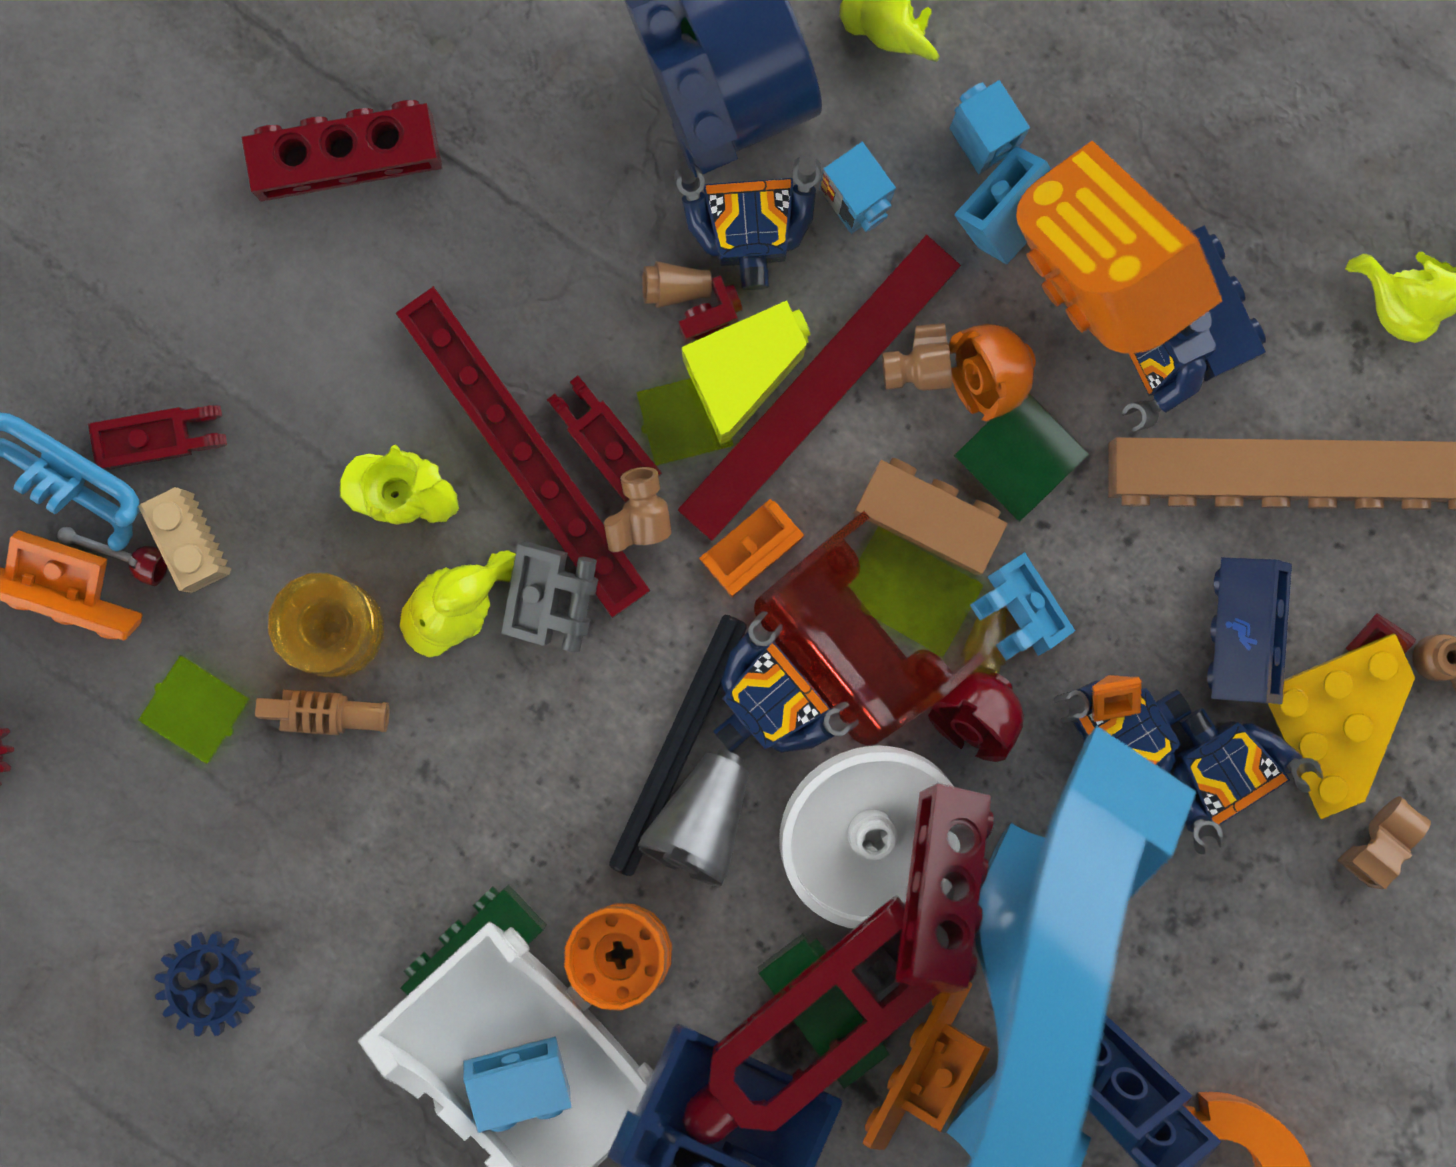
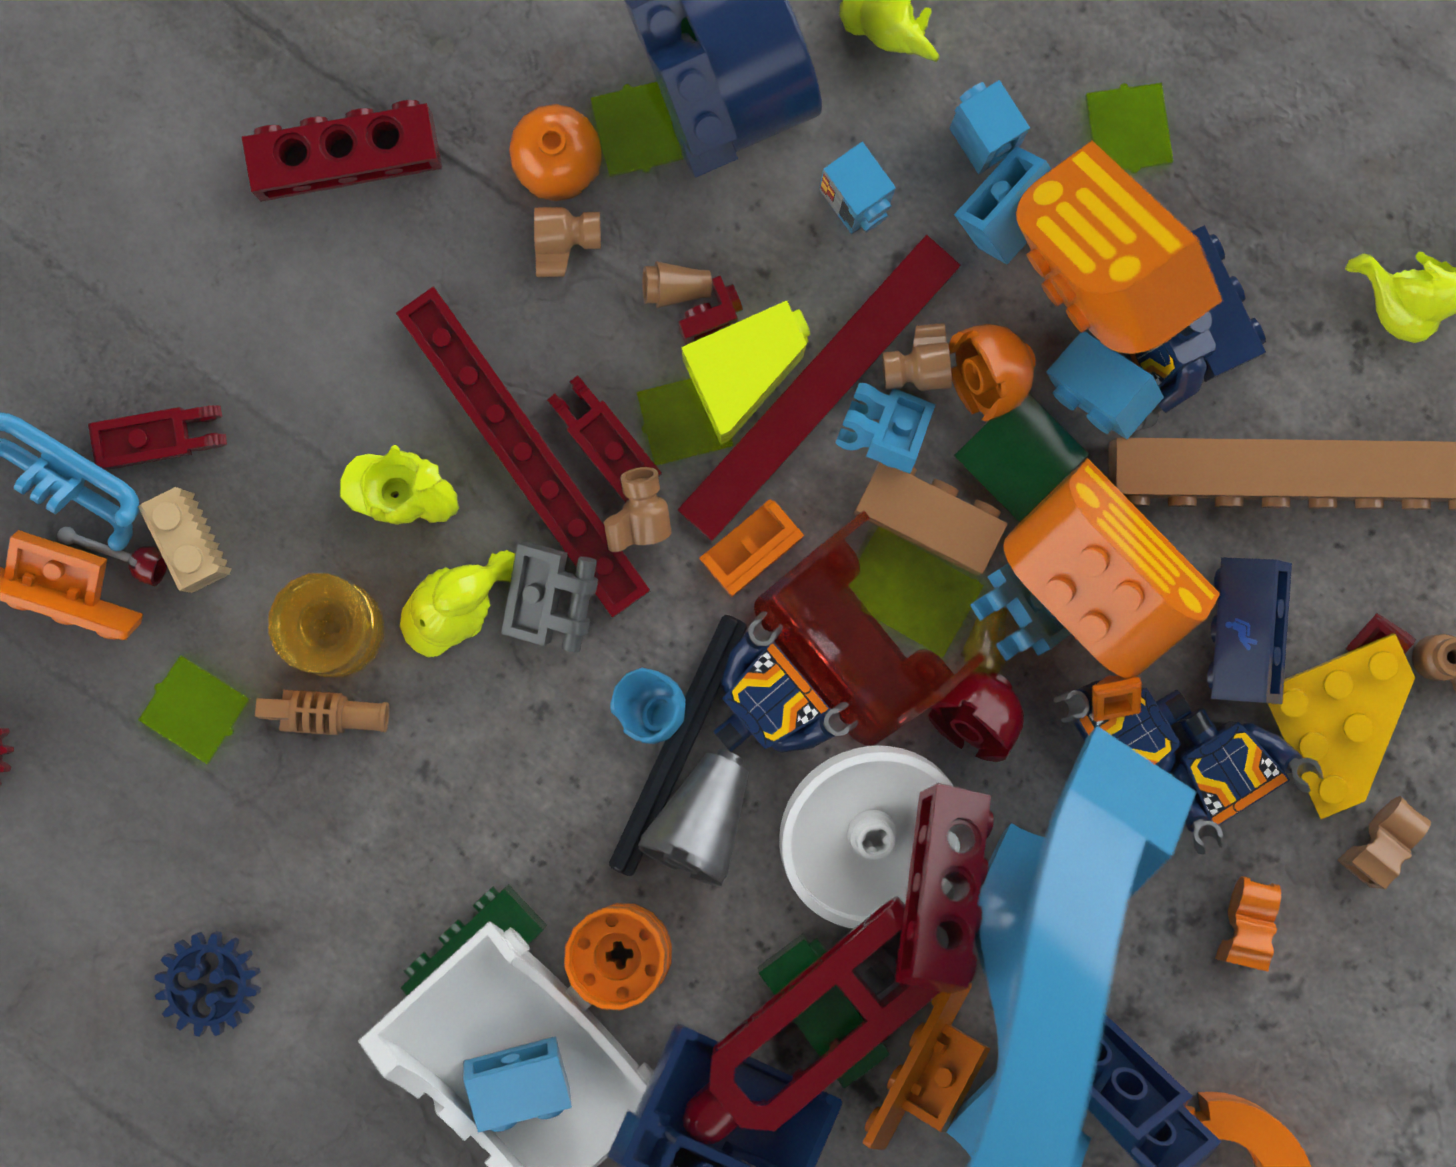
torso [674,157,821,290] -> none
none -> orange cylinder [509,104,603,201]
none -> medium nougat piece [534,207,601,277]
none -> clear neon green piece [590,81,684,177]
none -> dark azure hair [610,667,686,744]
none -> dark azure plate [835,383,936,474]
none -> orange brick [1004,458,1220,678]
none -> dark azure brick [1046,331,1164,440]
none -> clear neon green piece [1085,83,1174,174]
none -> orange leg [1215,876,1281,972]

